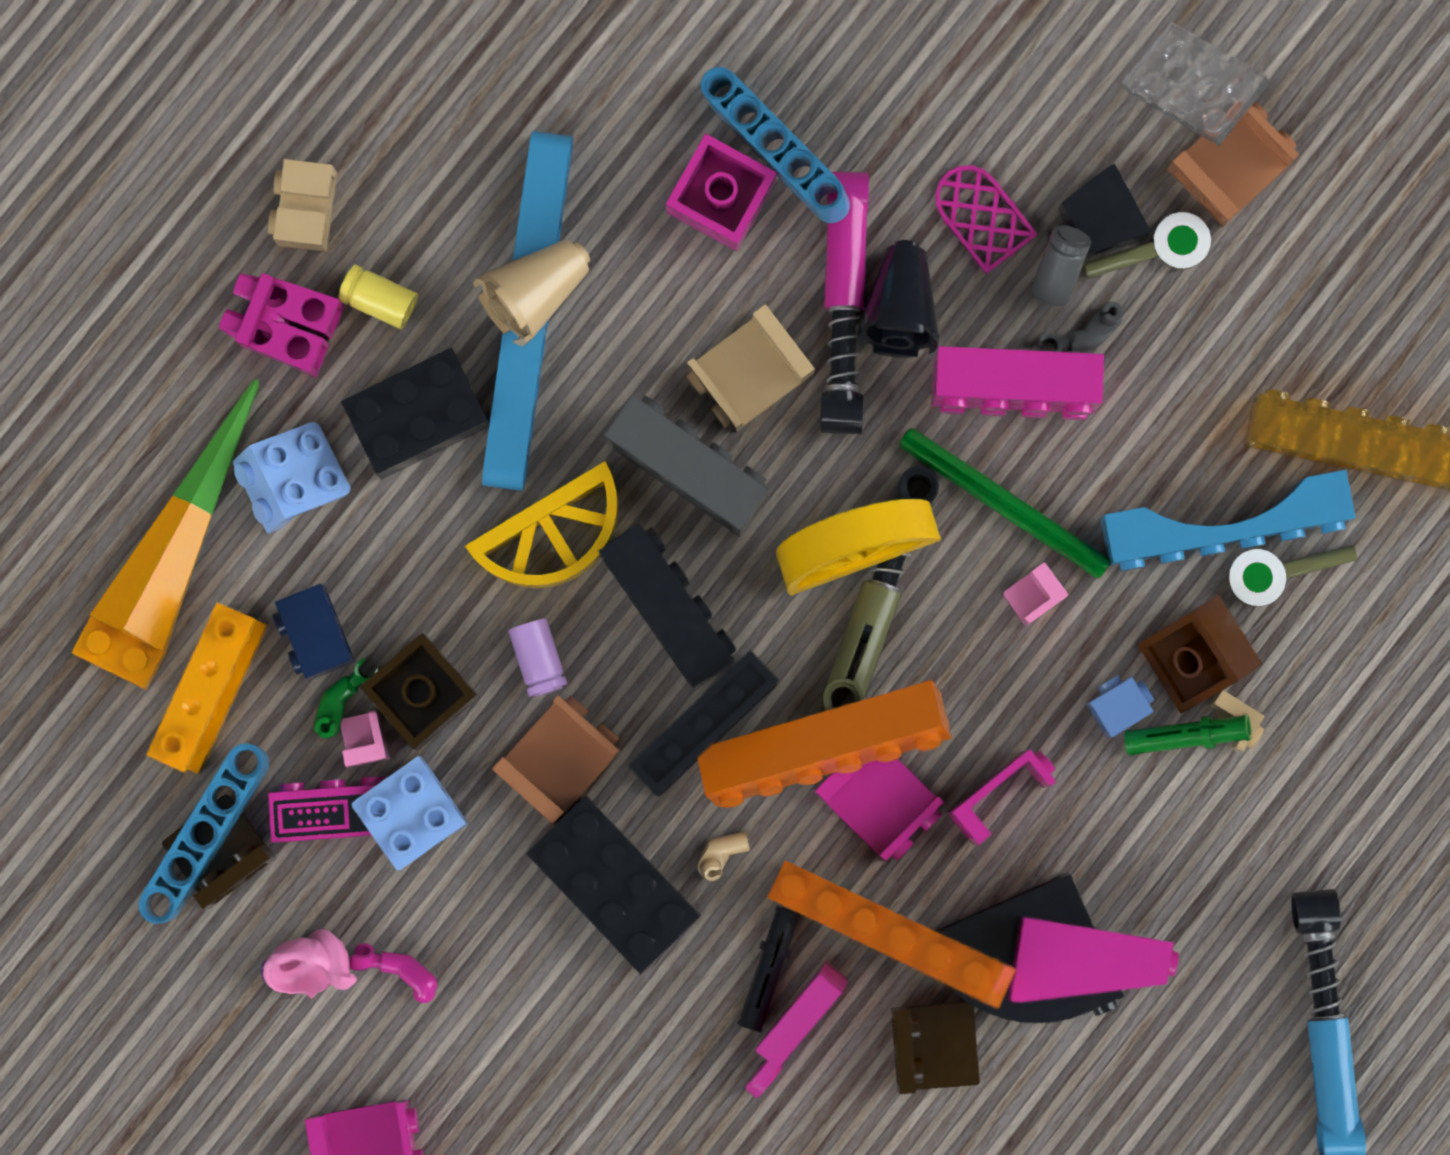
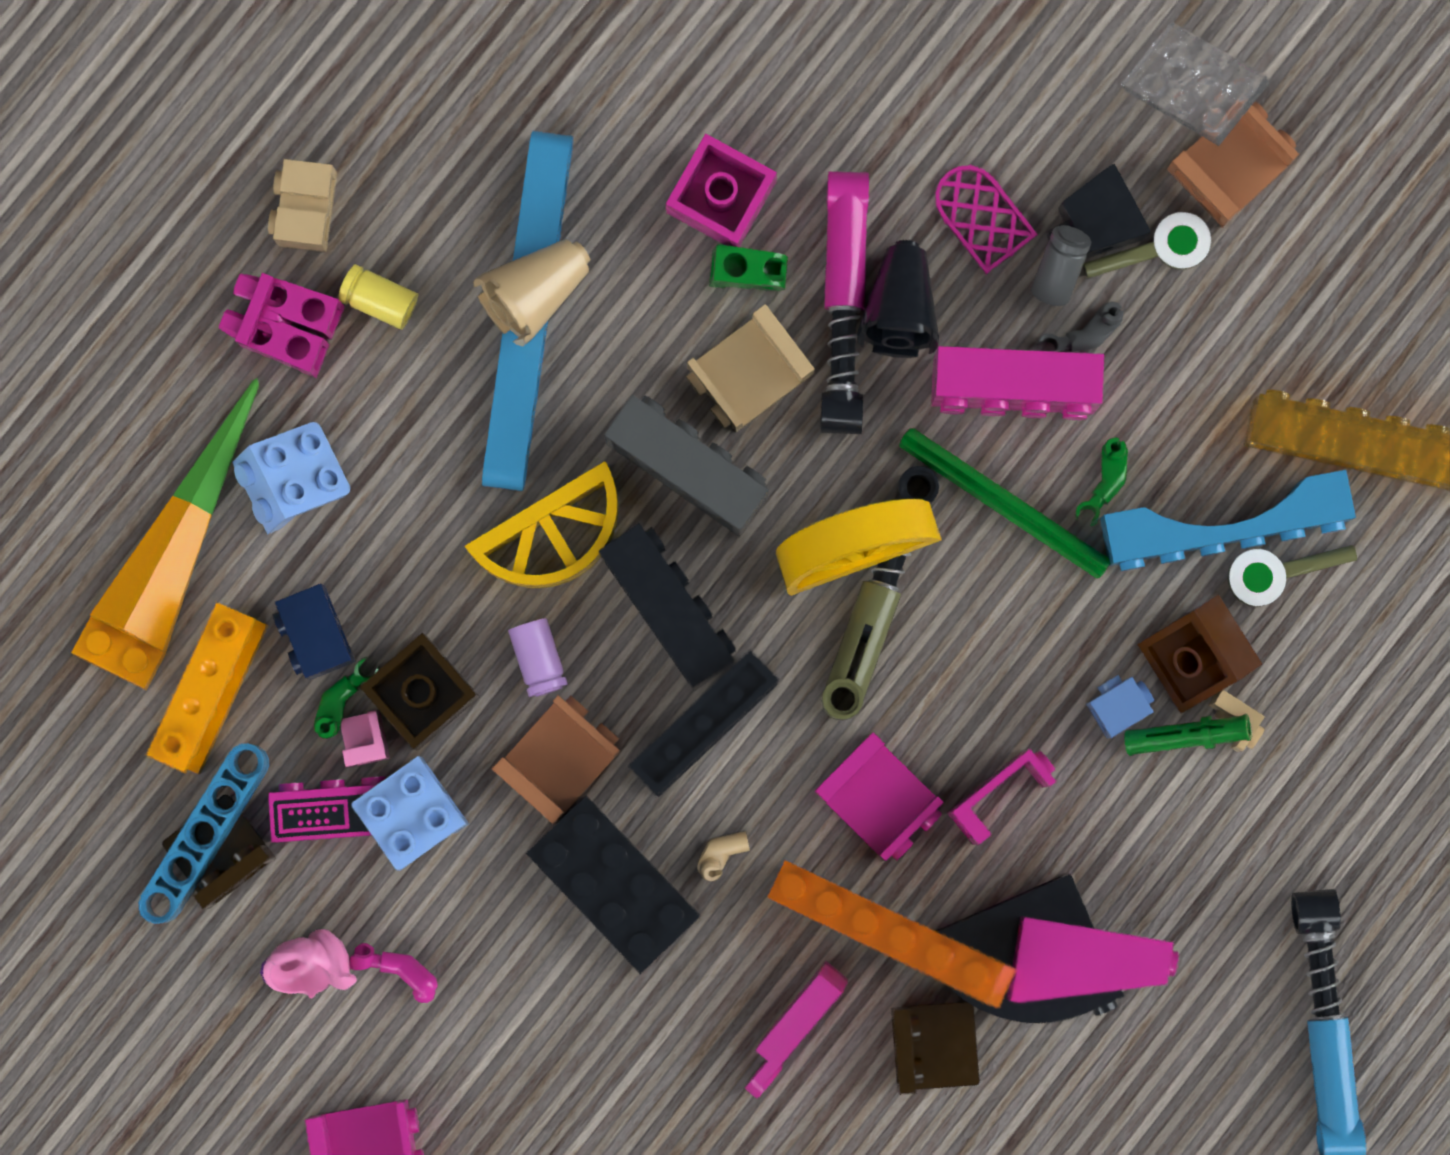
black brick [341,347,490,480] -> none
orange brick [698,680,952,808] -> none
dark azure beam [701,67,850,223] -> none
black pin [737,906,801,1032] -> none
bright pink panel [1003,562,1069,626] -> none
none -> green leg [709,244,788,291]
none -> green arm [1075,437,1128,526]

